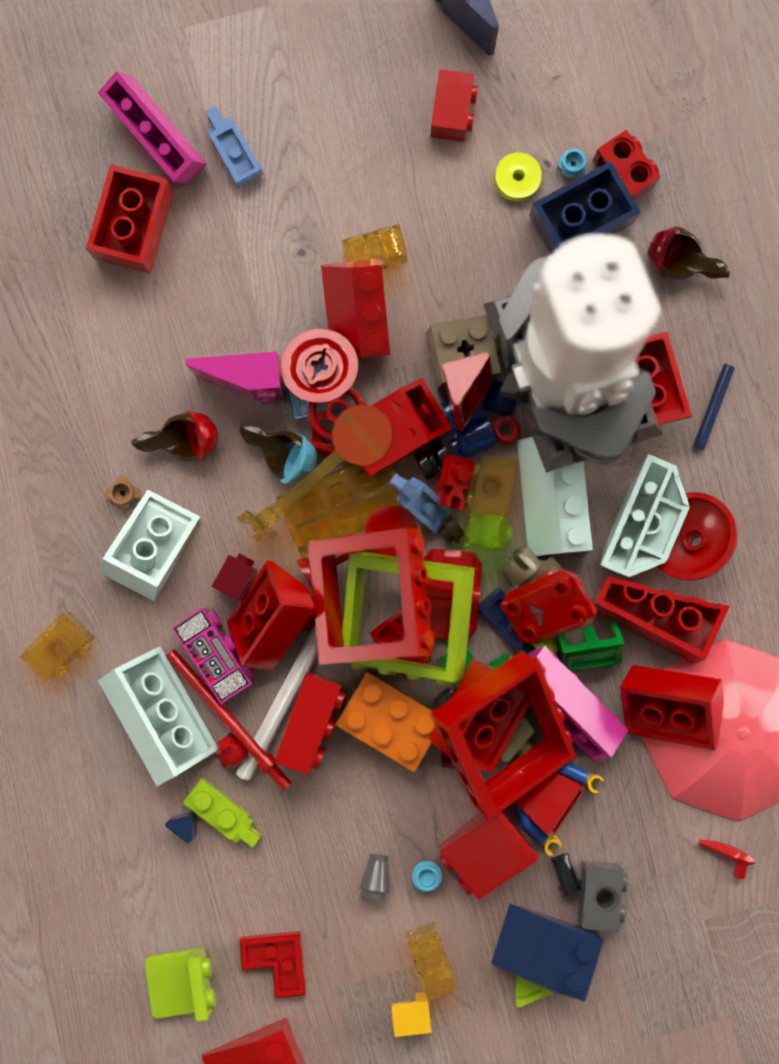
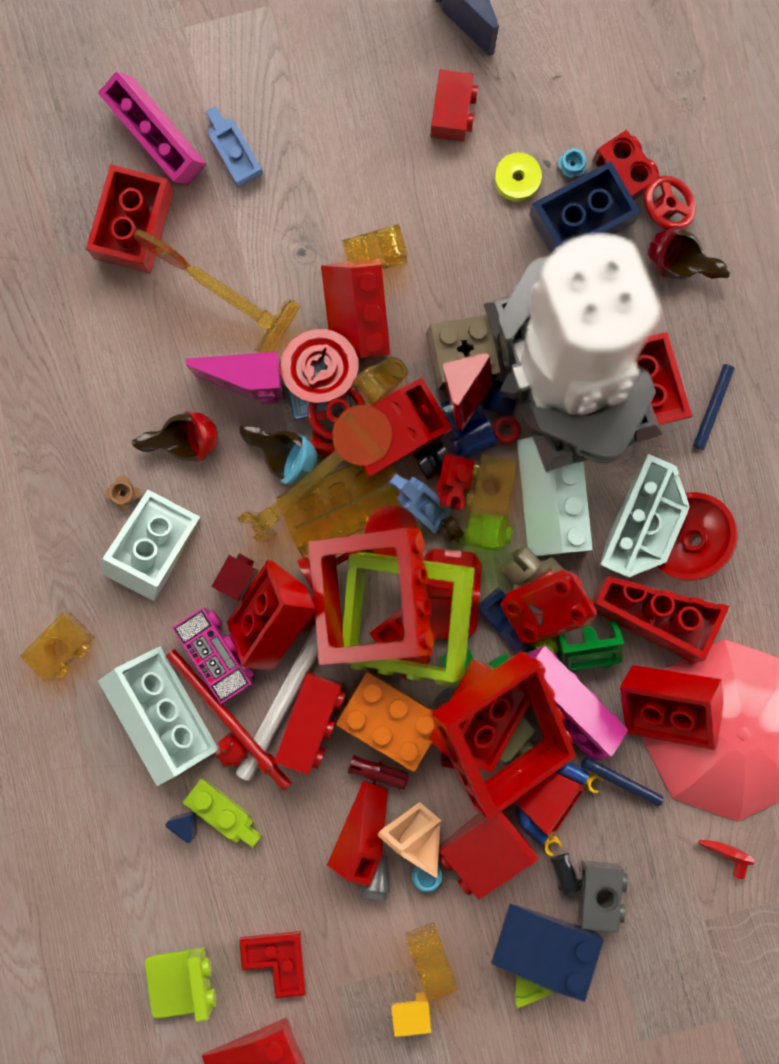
none -> clear yellow piece [133,230,301,353]
none -> red slope [327,780,388,886]
none -> dark red axle [348,755,409,790]
none -> clear yellow piece [352,357,408,406]
none -> light nougat slope [378,802,442,878]
none -> dark blue bar [581,757,663,807]
none -> red piece [644,175,696,230]

